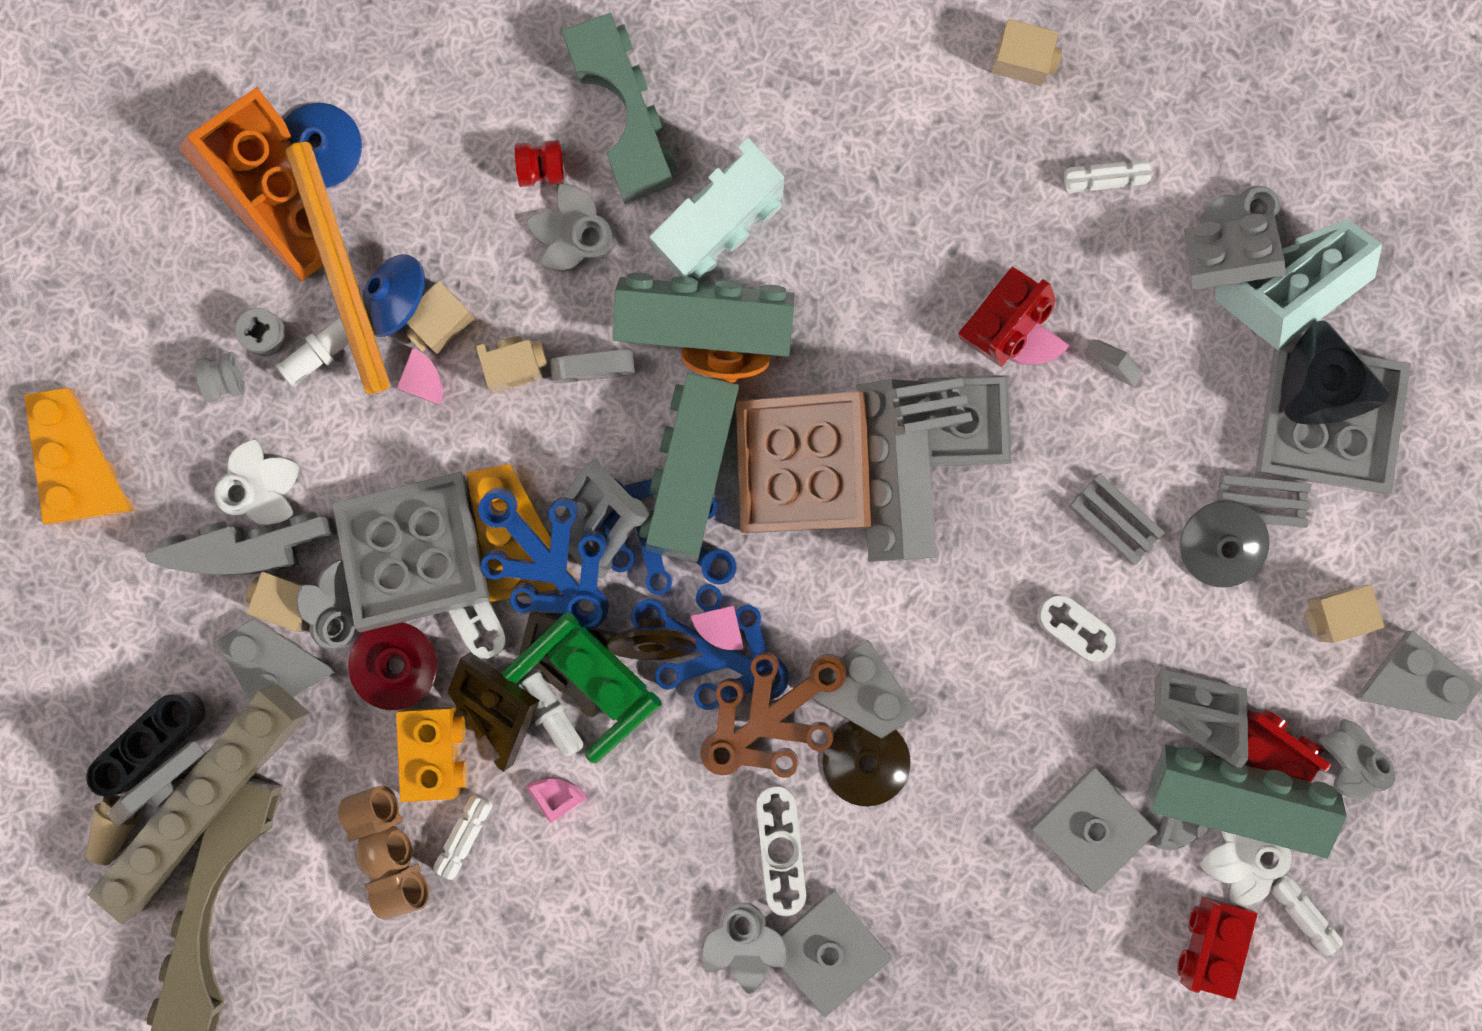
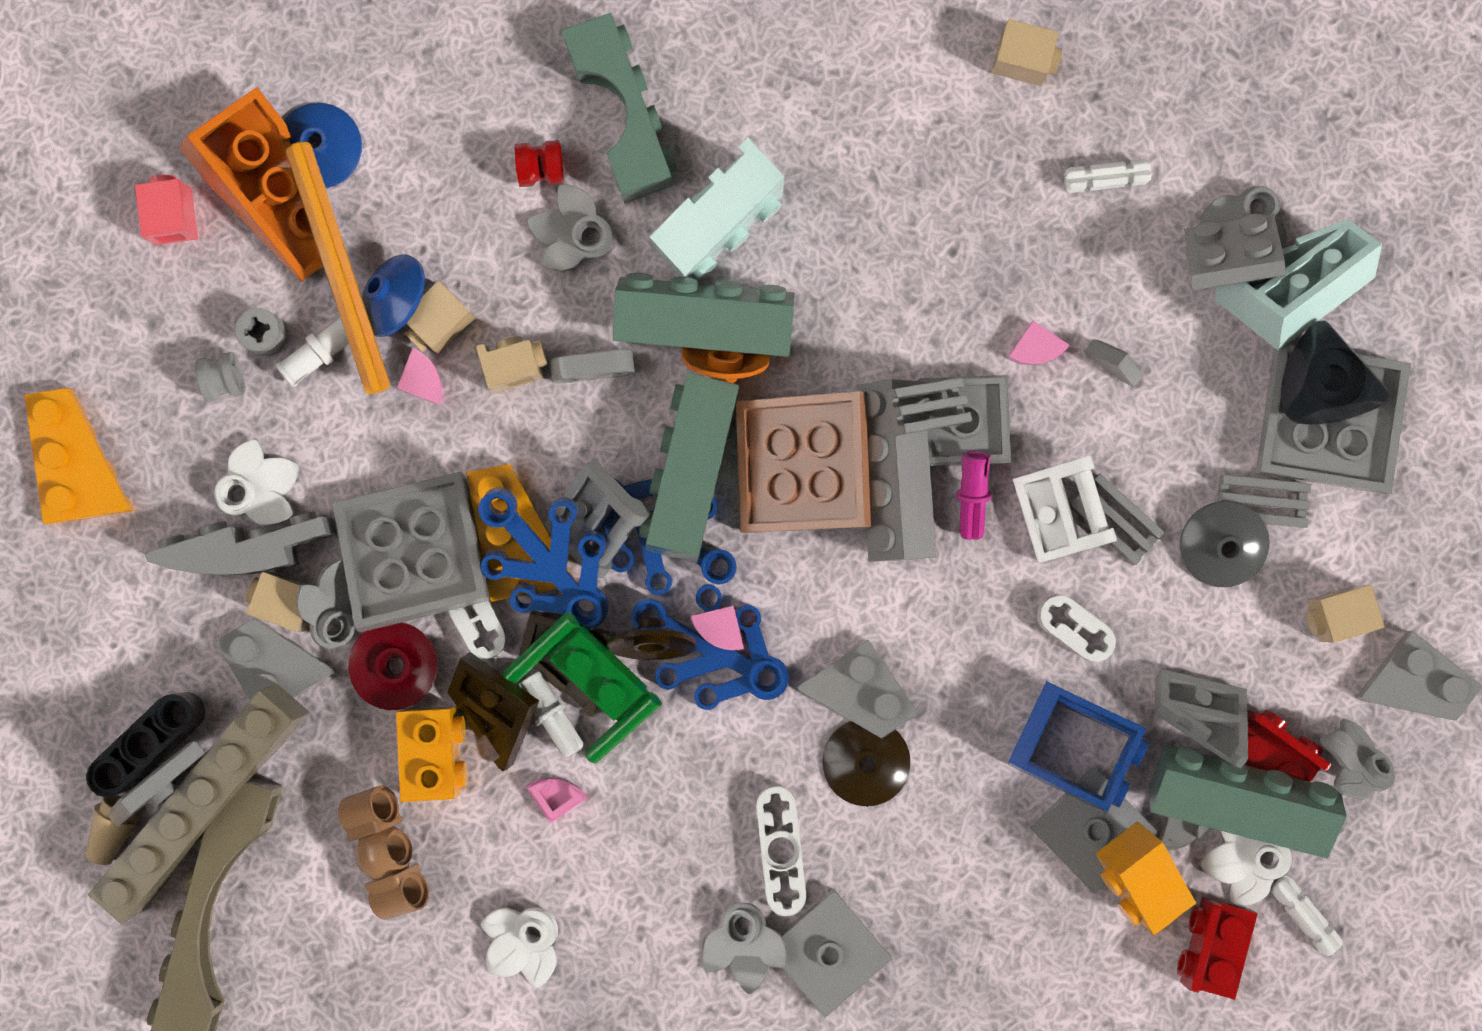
white axle [433,794,492,880] -> none
dark orange plant [700,652,846,778] -> none
red bracket [958,266,1056,368] -> none
none -> coral brick [135,175,198,245]
none -> white plate [480,907,558,988]
none -> dark pink axle [956,451,992,540]
none -> blue window [1008,681,1149,813]
none -> white plate [1013,456,1117,564]
none -> light orange brick [1095,821,1196,936]

